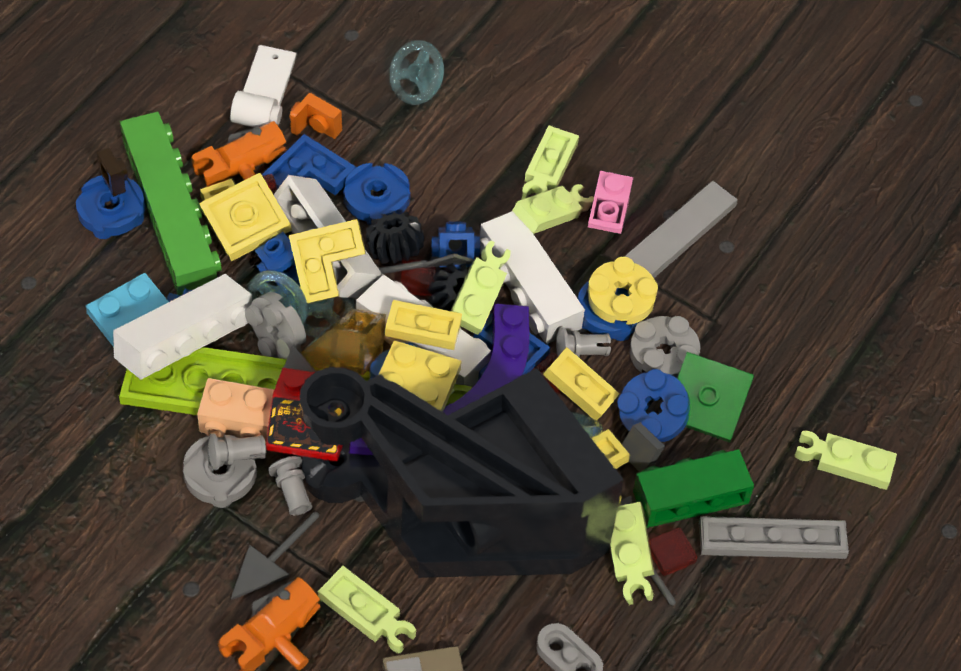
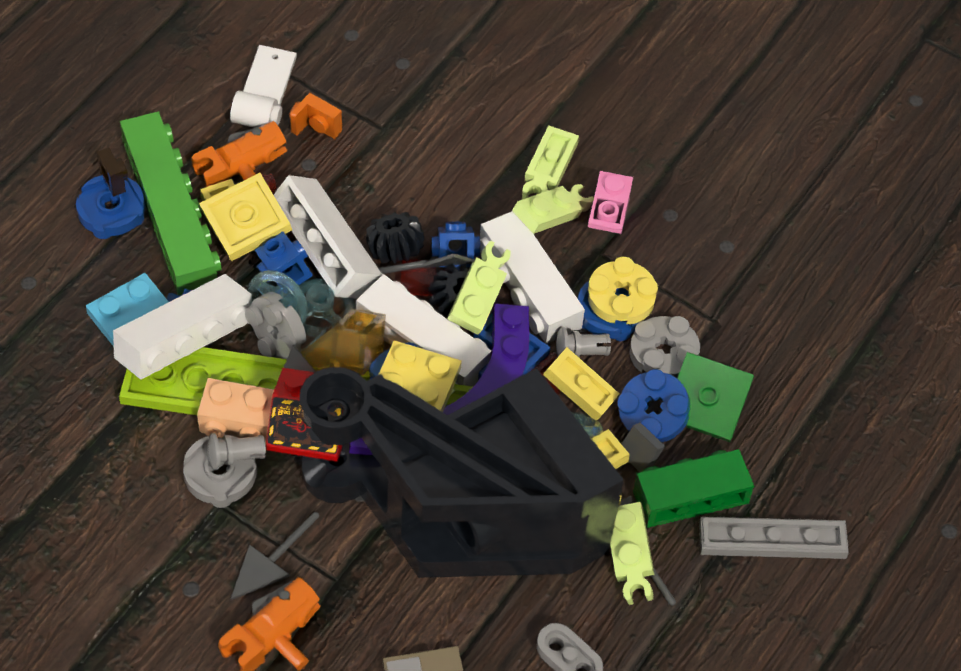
blue plate [262,134,356,195] -> none
light grey pin [268,456,312,516] -> none
light yellow plate [289,219,366,304] -> none
yellowish green plate [318,566,416,653] -> none
blue plate [343,162,410,225] -> none
light yellow plate [385,300,462,350] -> none
clear light blue piece [389,40,444,105] -> none
light grey tile [625,181,738,278] -> none
clear red tile [649,527,697,576] -> none
yellowish green plate [795,431,897,490] -> none

